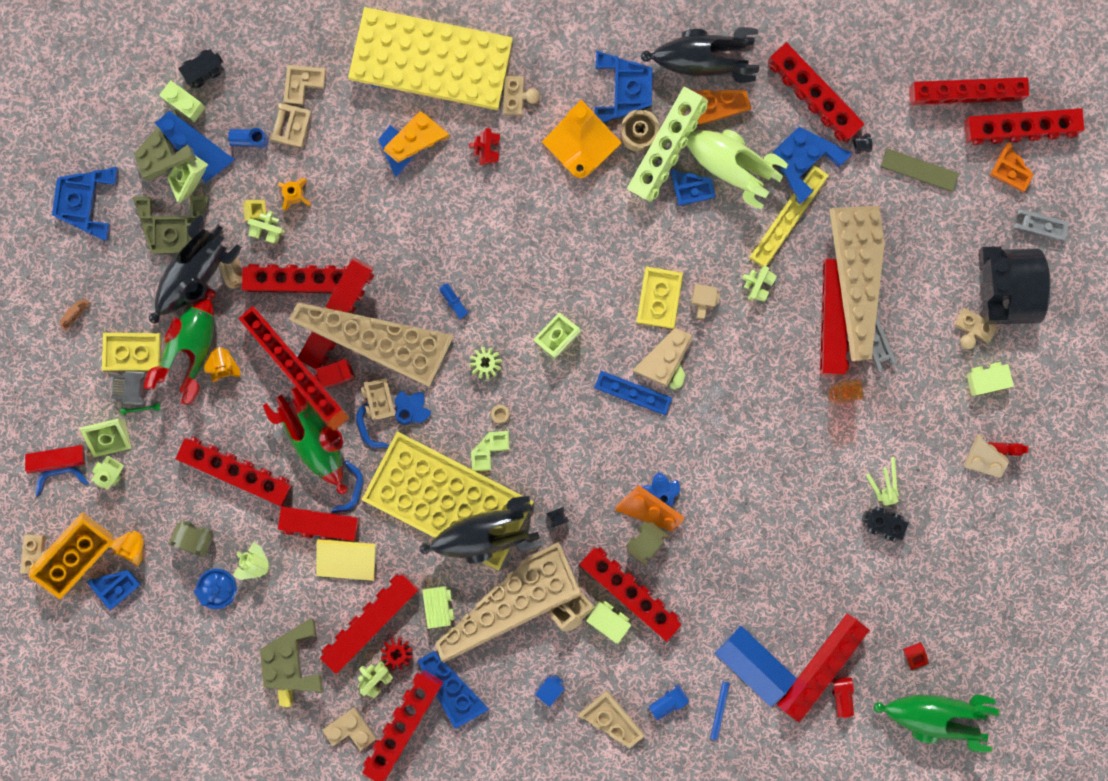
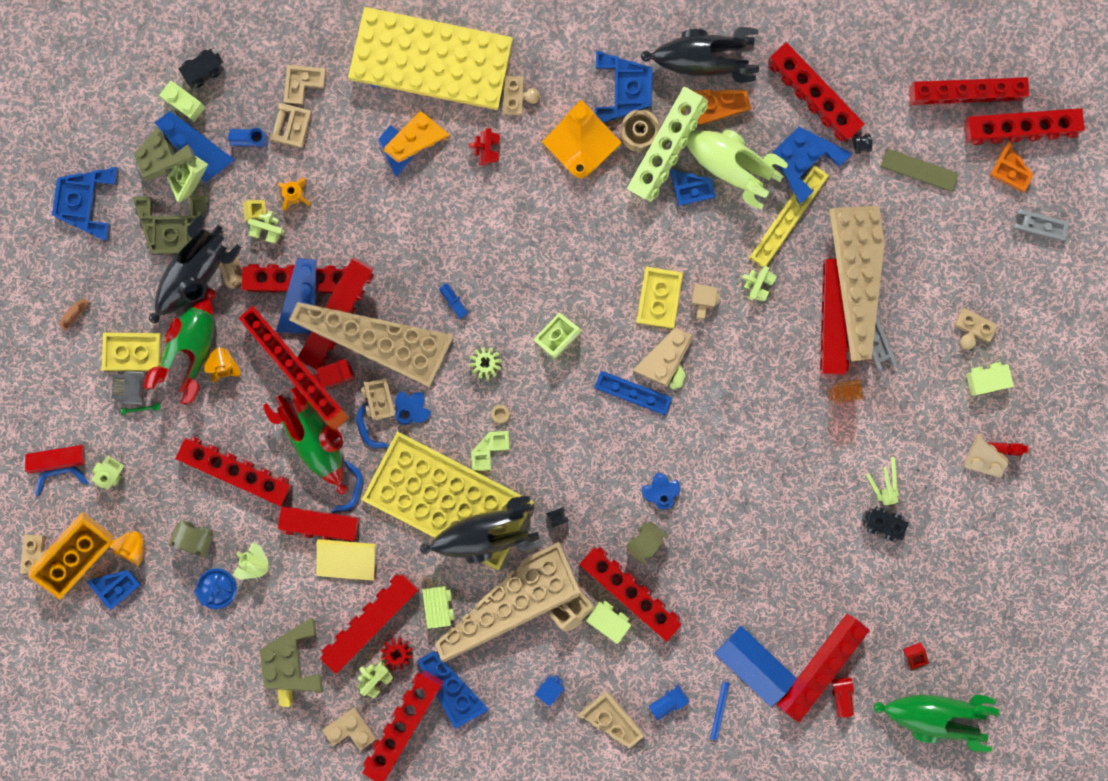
yellowish green slope [80,419,131,457] -> none
orange wing [615,485,684,532] -> none
black piece [979,246,1051,325] -> none
none -> blue wing [276,258,317,334]

